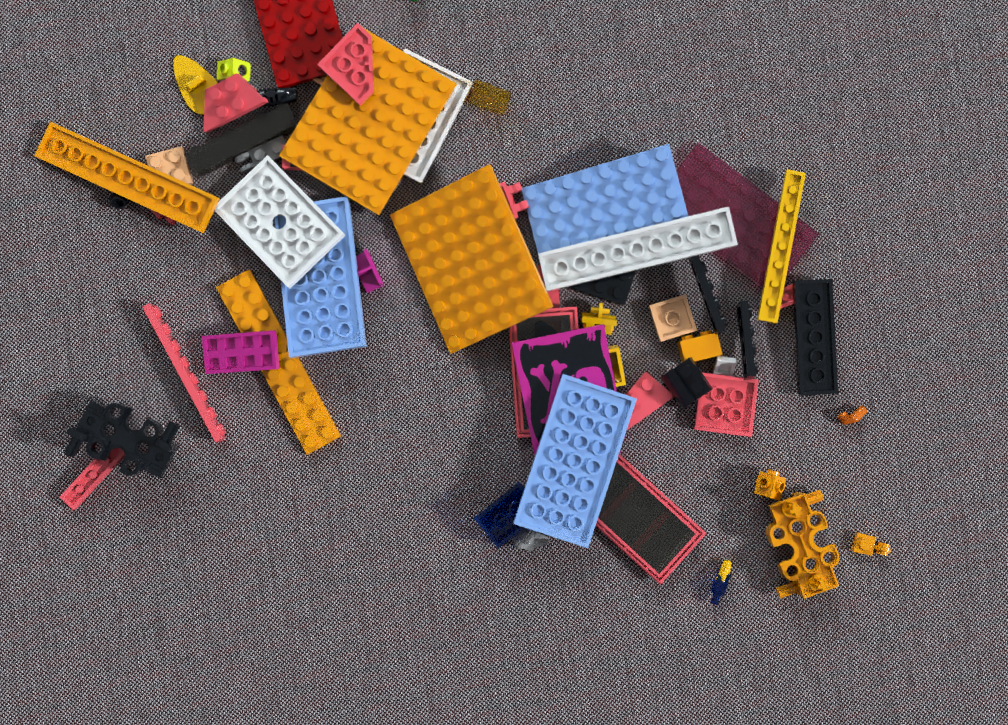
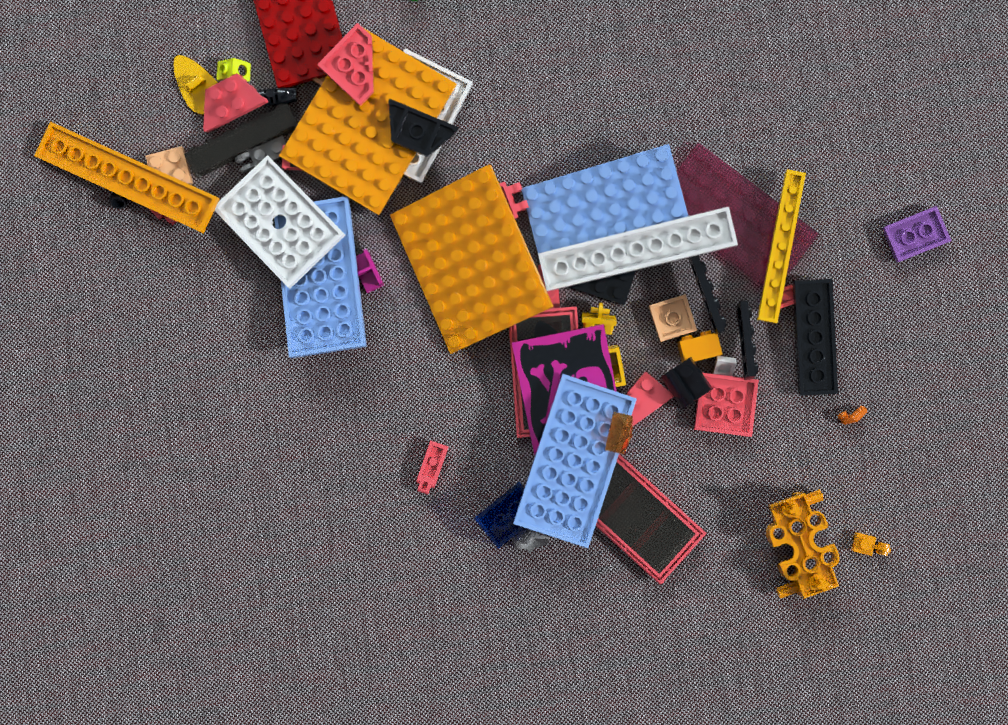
coral plate [59,448,125,510] -> none
black gear [64,400,180,478] -> none
coral plate [142,303,226,442] -> none
dark pink plate [202,330,280,374] -> none
light orange plate [216,269,341,455] -> none
clear yellow panel [469,79,511,115] -> none
clear blue piece [710,560,732,605] -> none
light orange brick [754,469,786,500] -> none
none -> black wing [388,99,459,157]
none -> coral hinge [416,440,449,495]
none -> clear orange slope [605,412,633,454]
none -> medium lavender plate [882,206,951,263]

